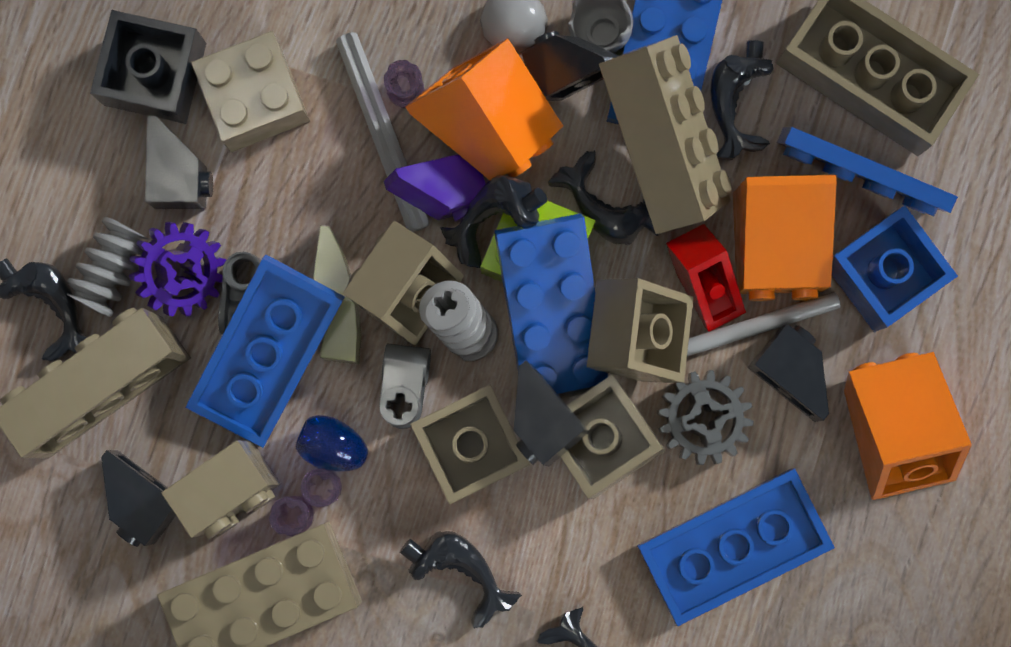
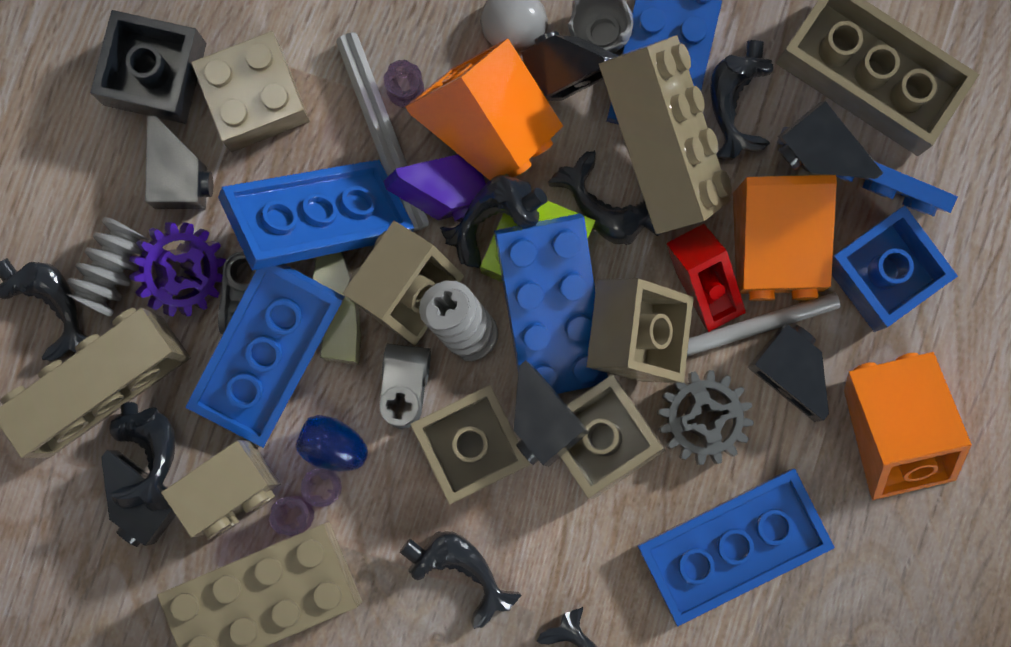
none -> black animal [109,402,175,512]
none -> blue plate [218,160,415,271]
none -> black slope [778,101,883,179]

